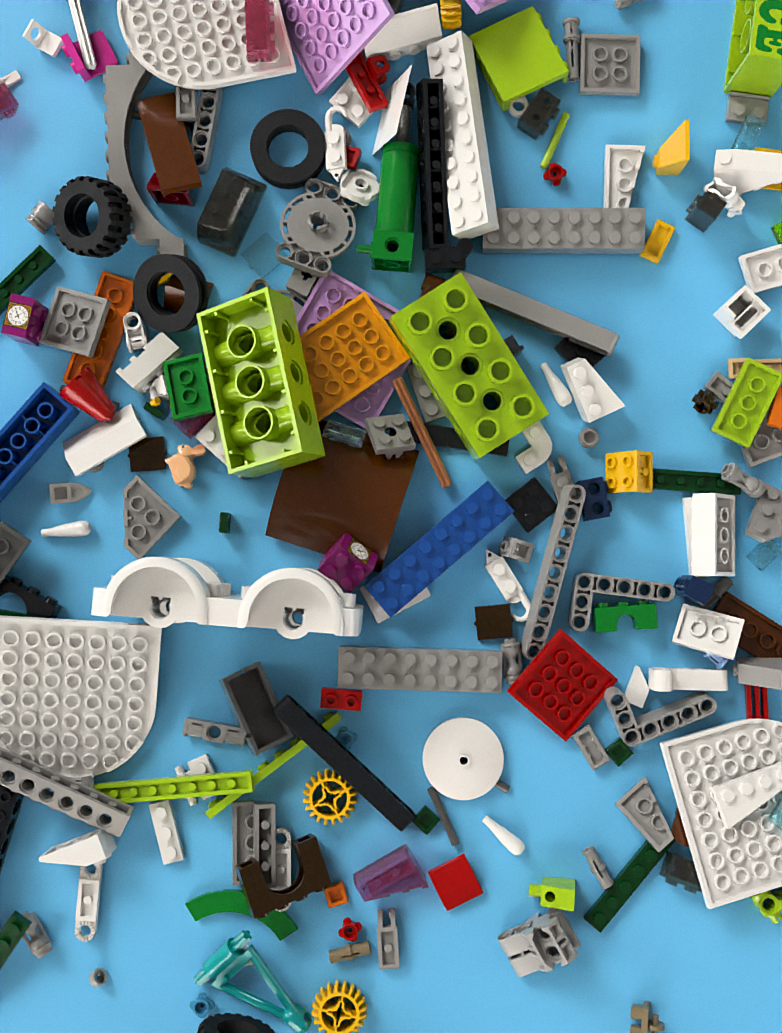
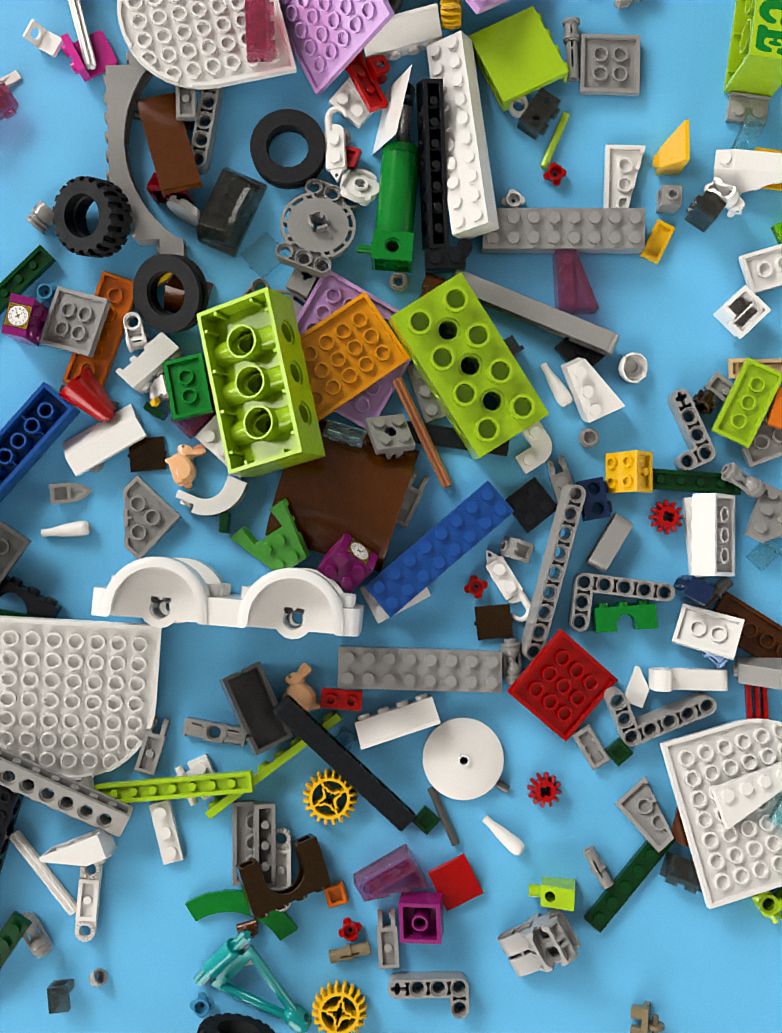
none -> white axle [9,830,77,916]
none -> dark azure plate [36,283,57,303]
none -> clear smoke panel [47,979,74,1014]
none -> light grey hinge [134,716,170,776]
none -> light grey tile [167,195,204,227]
none -> white arch [176,475,250,516]
none -> bright green wing [230,498,310,571]
none -> reddish brown plate [236,919,258,939]
none -> light nougat animal [282,663,320,712]
none -> white slope [355,693,441,750]
none -> light grey beam [388,971,469,1019]
none -> light grey plate [389,272,409,292]
none -> light grey hinge [396,470,429,528]
none -> magenta brick [398,891,444,944]
none -> red plate [464,575,488,599]
none -> white plate [501,189,525,208]
none -> red gear [527,772,562,808]
none -> clear pink wedge [552,249,599,315]
none -> light grey beam [586,513,633,573]
none -> white hair [618,352,648,383]
none -> red gear [648,500,684,534]
none -> light grey brick [656,185,682,213]
none -> light grey beam [667,389,716,471]

